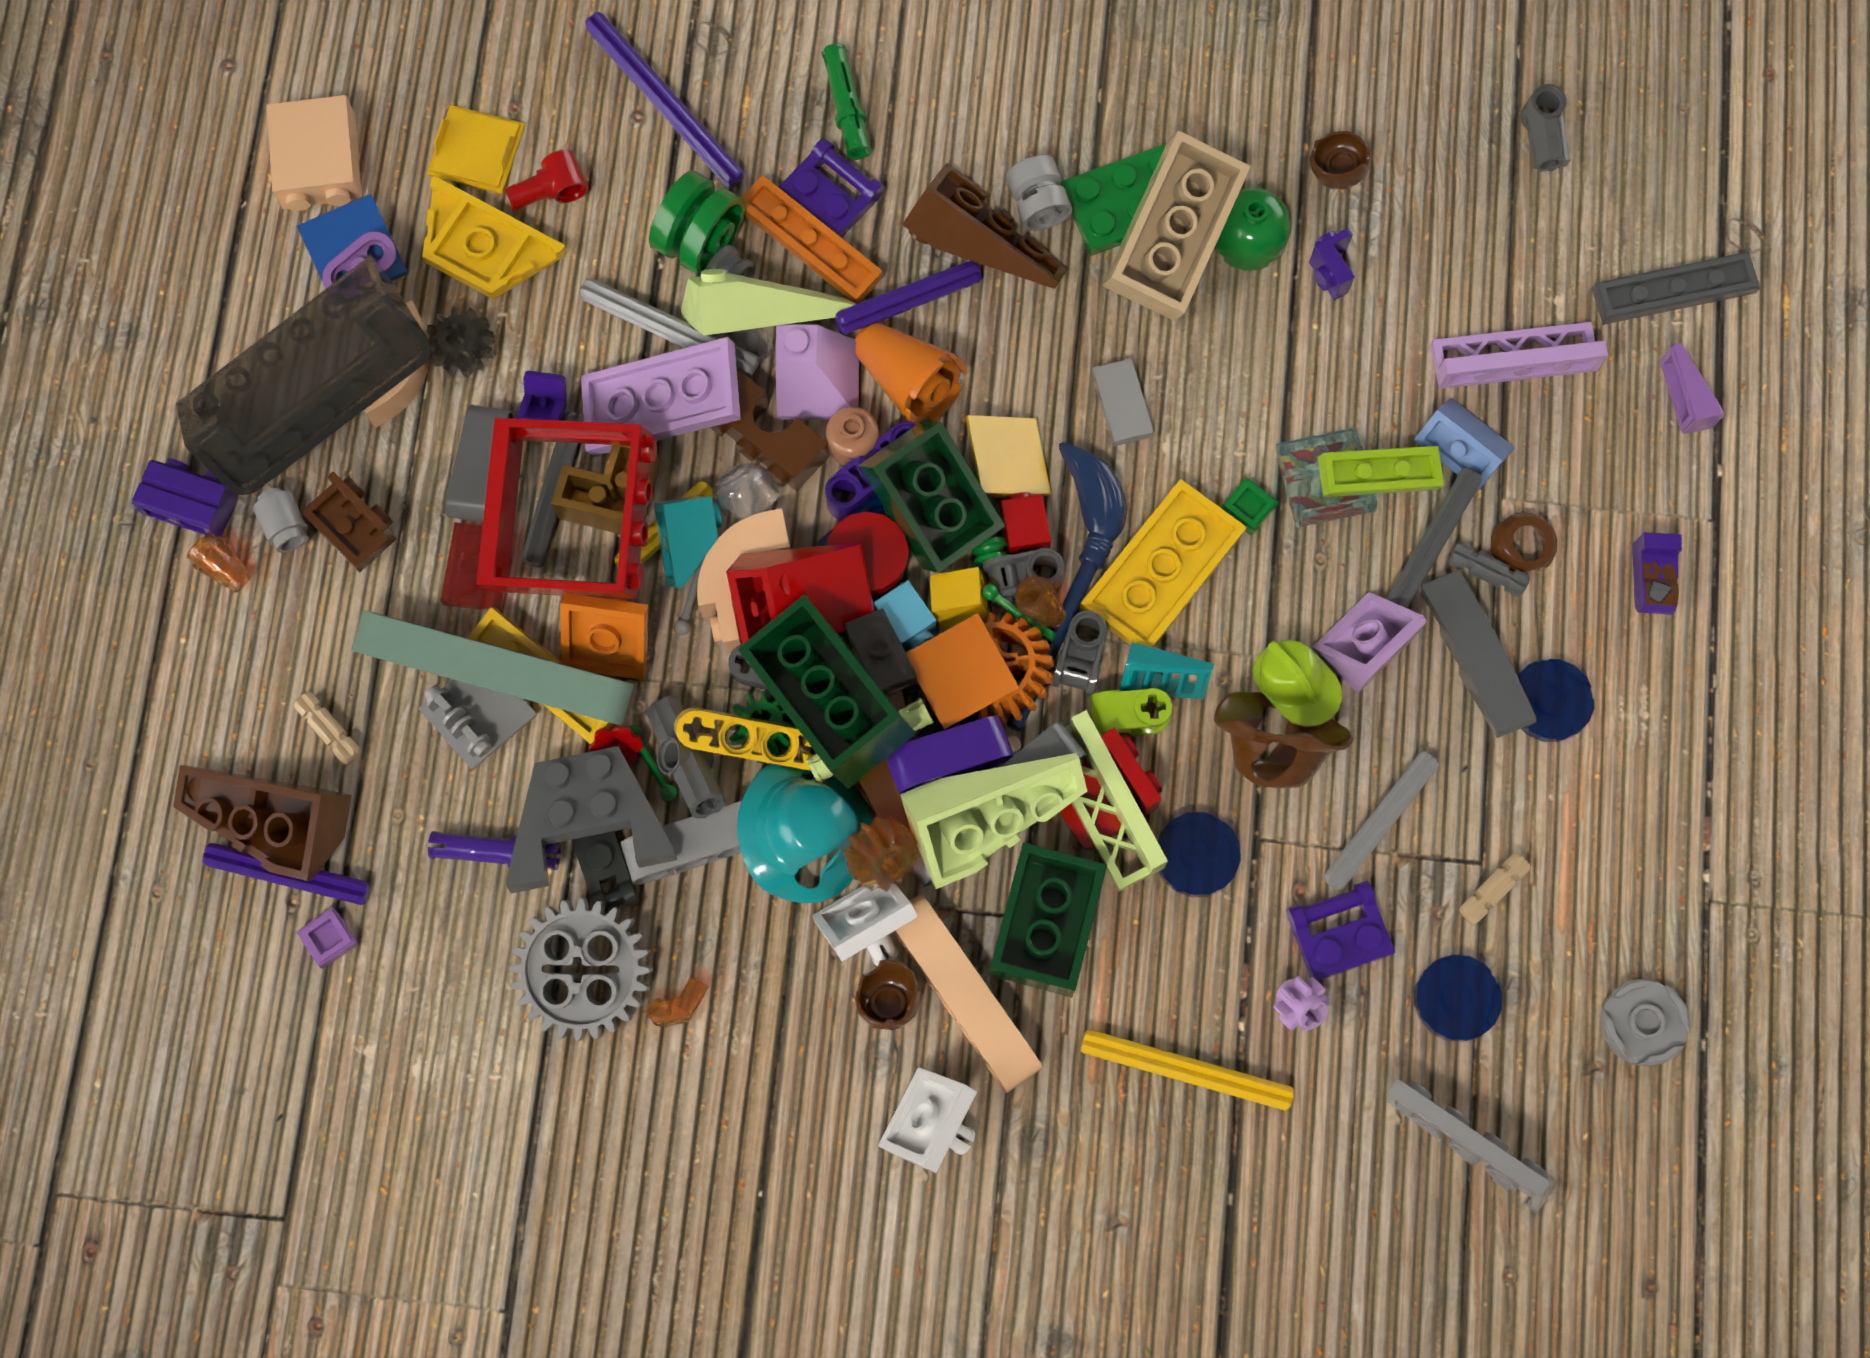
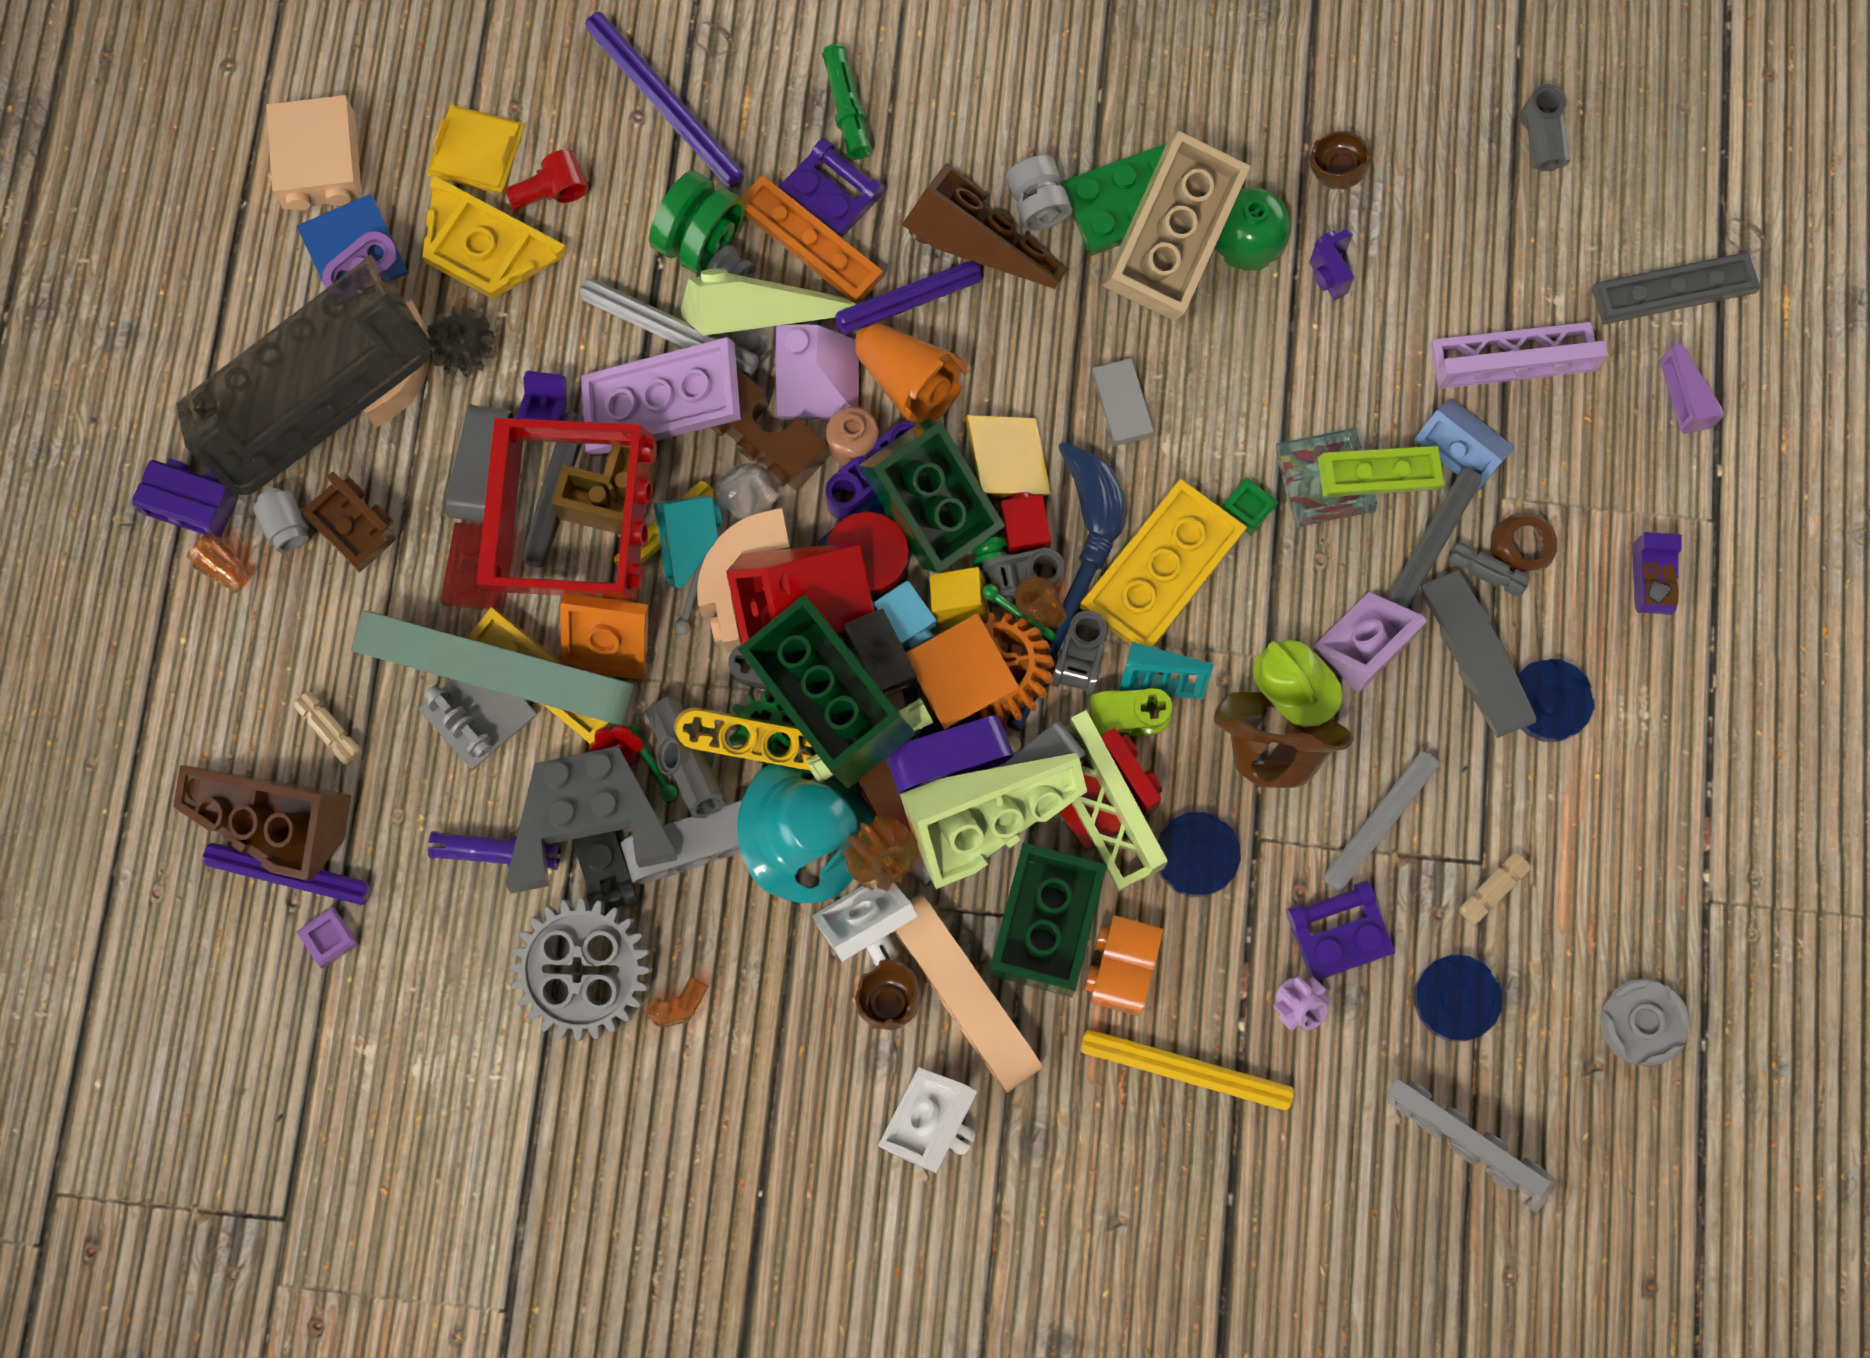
none -> orange brick [1084,915,1164,1017]

